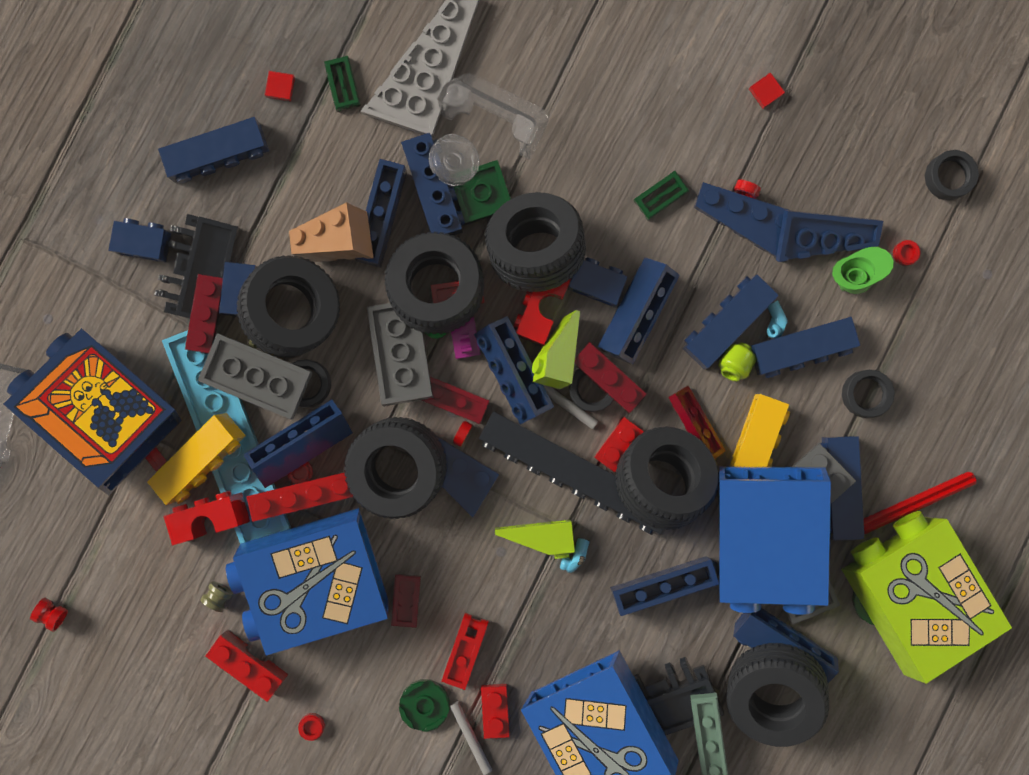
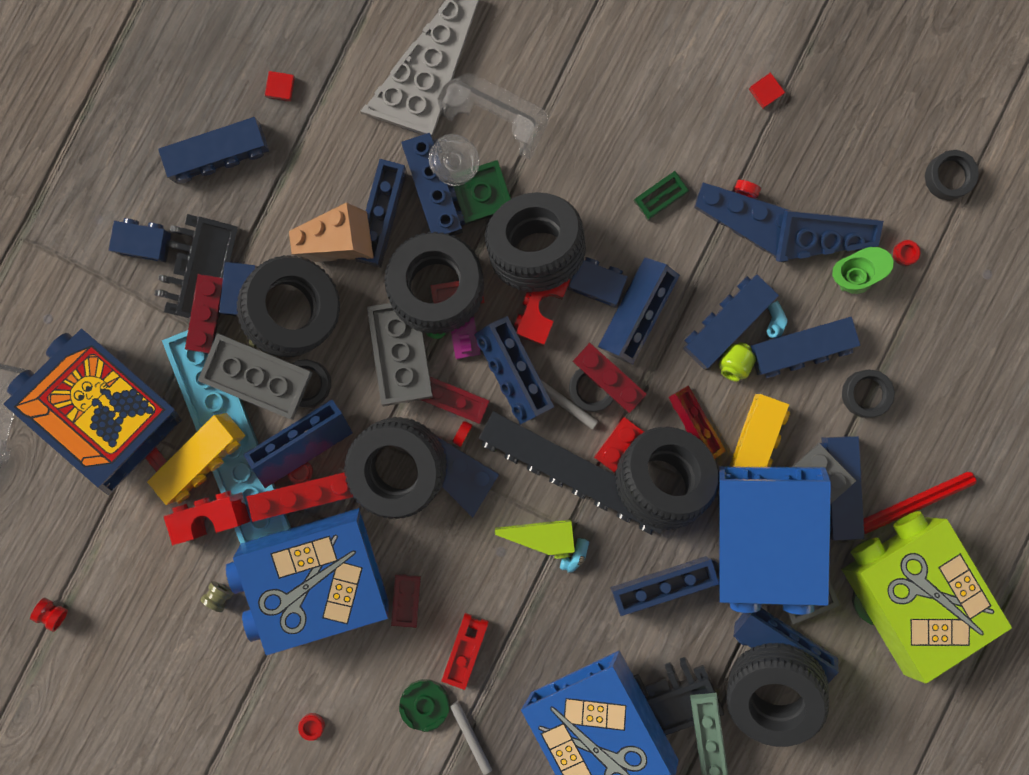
red arch [205,630,289,702] -> none
dark green tile [324,56,361,112] -> none
red plate [481,684,509,739] -> none
lime slope [532,310,580,389] -> none

